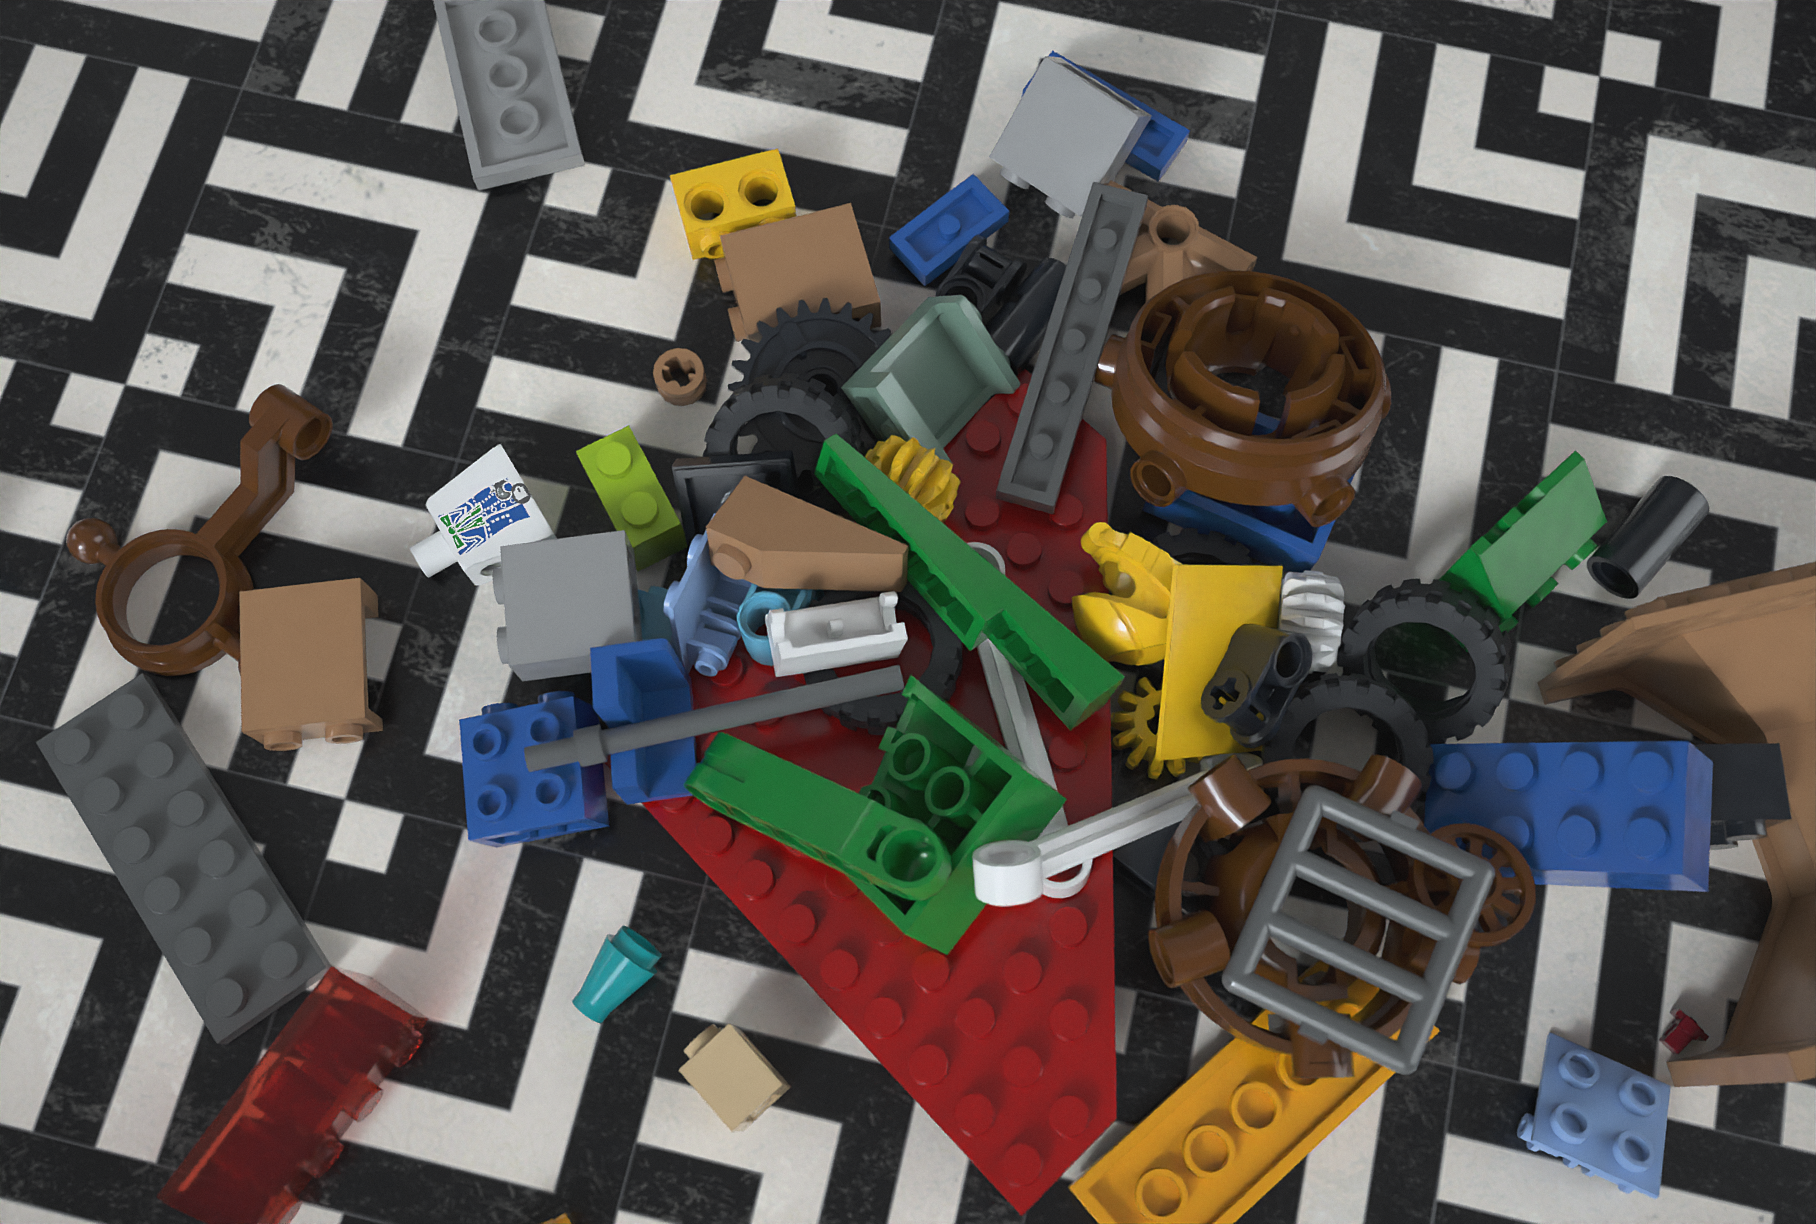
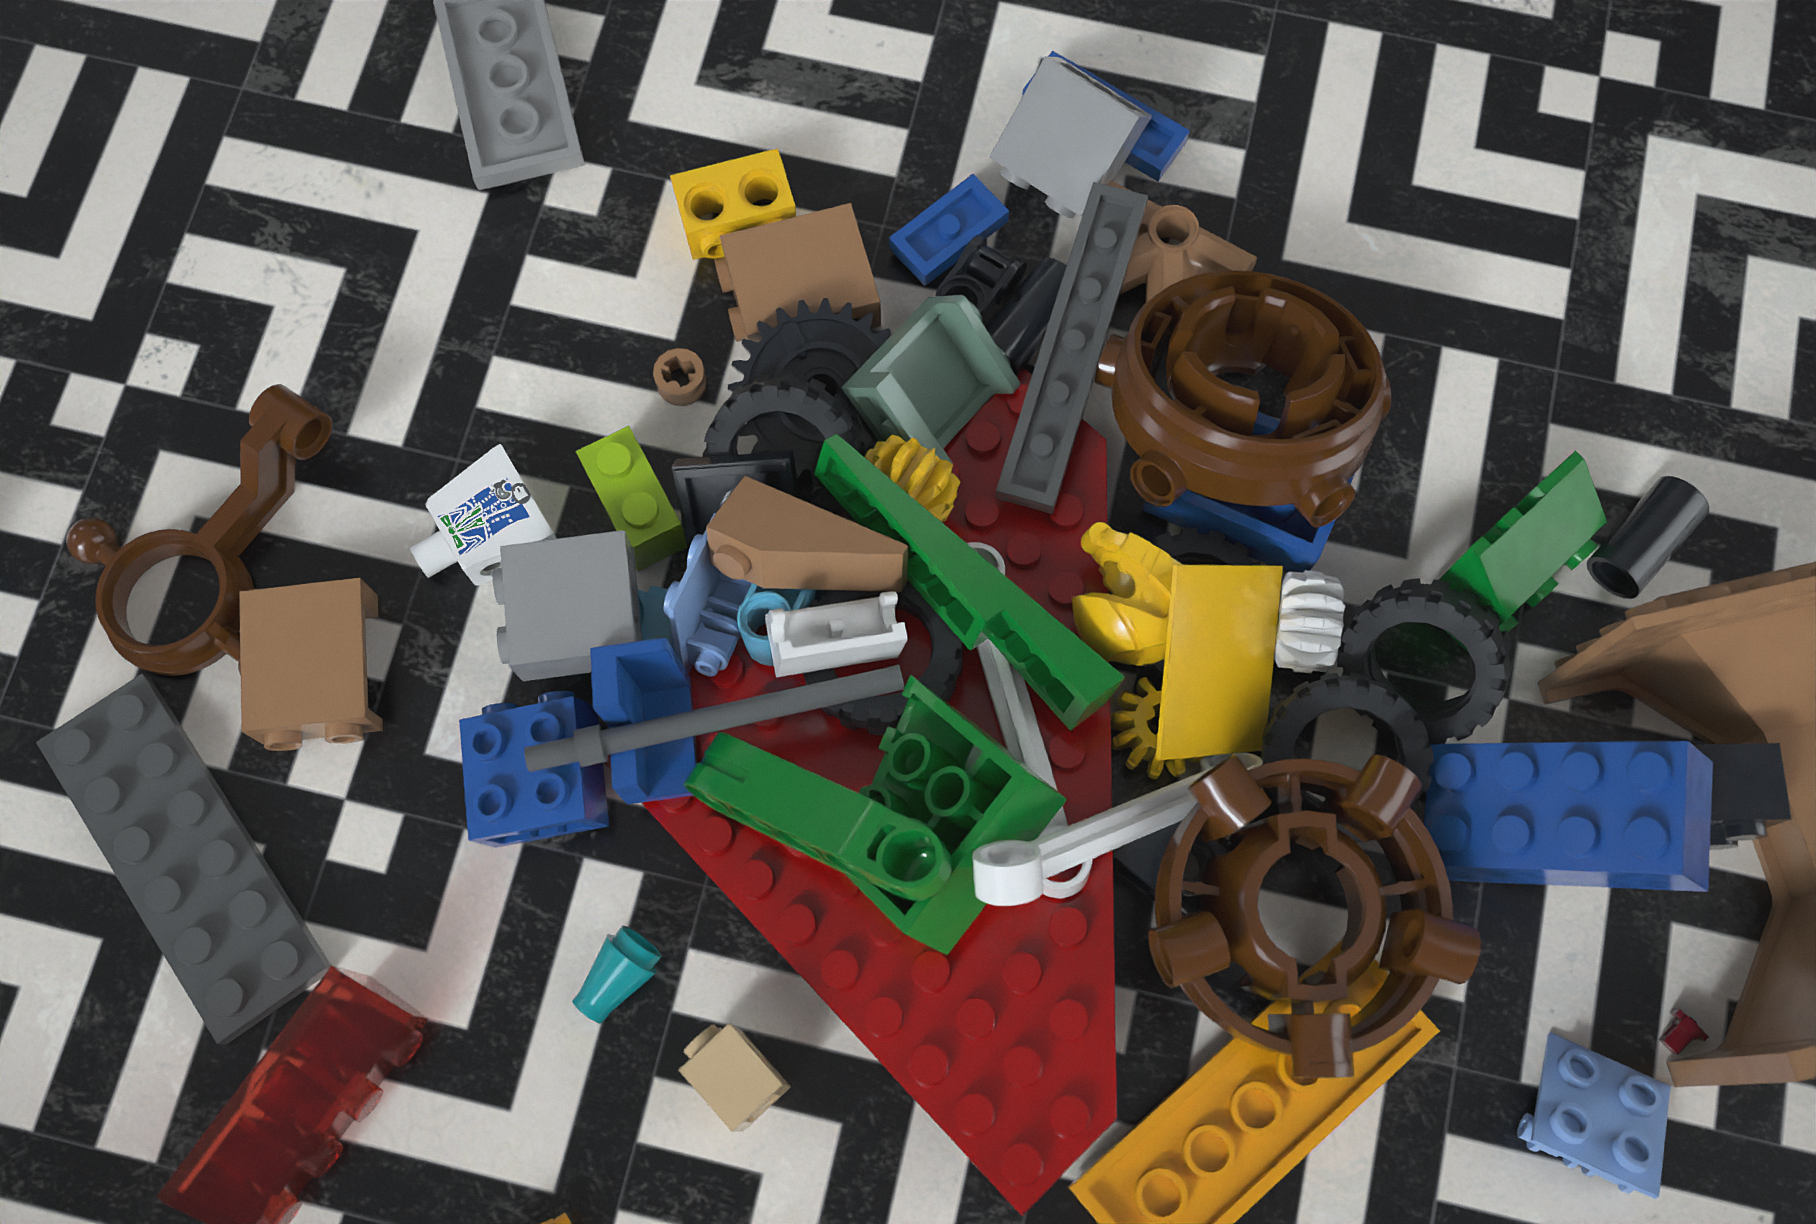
black piece [1201,624,1313,748] -> none
dark grey bar [1222,785,1495,1075] -> none
reddish brown wheel [1407,823,1536,948] -> none

